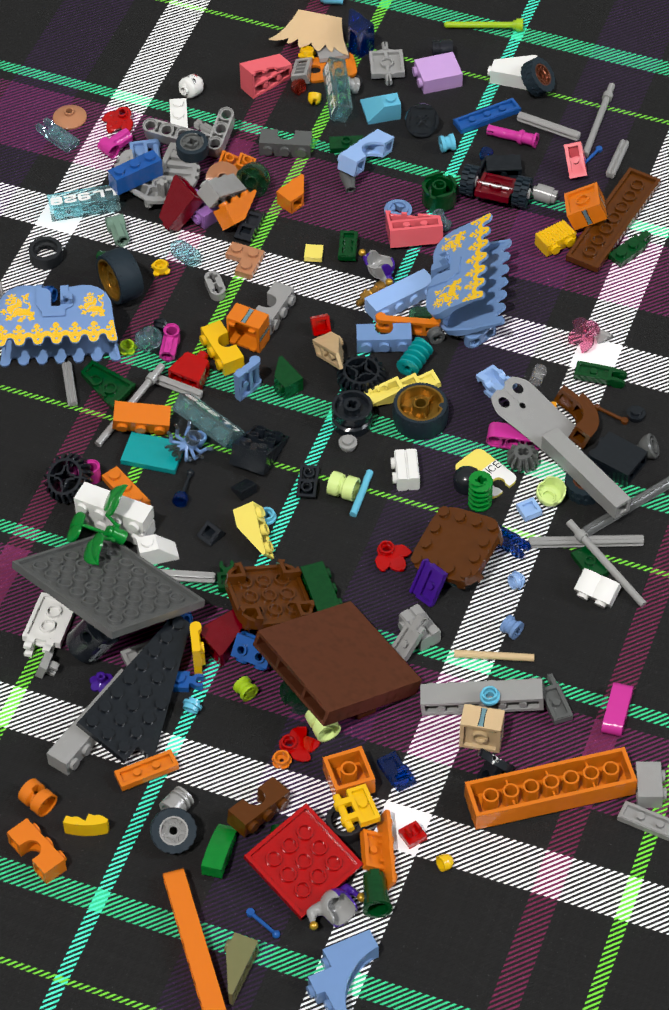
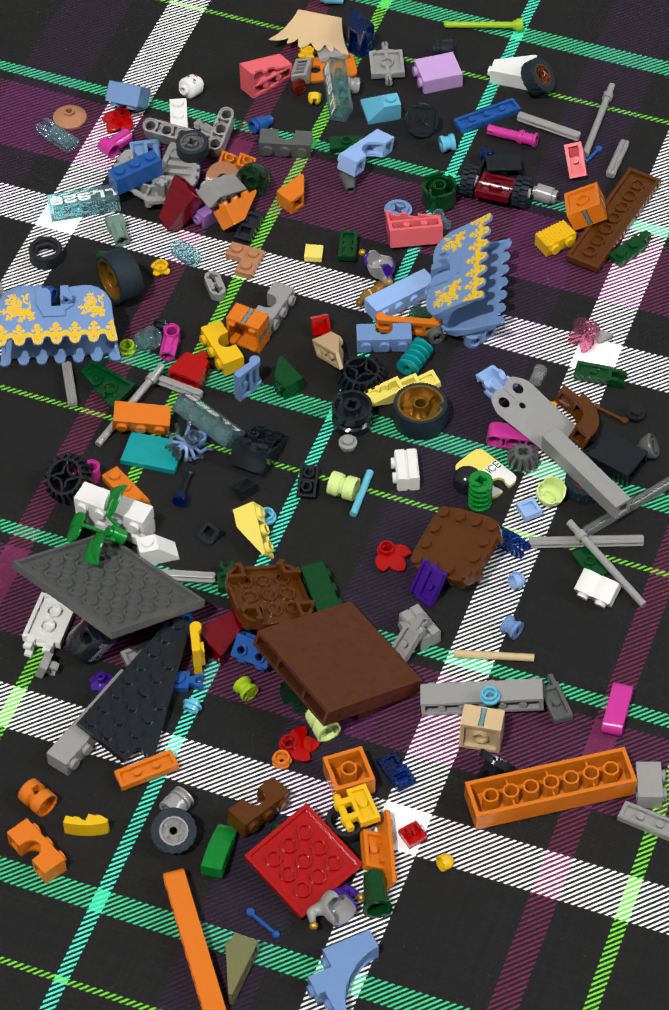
none -> medium blue brick [105,80,151,111]
none -> blue cone [248,114,274,134]

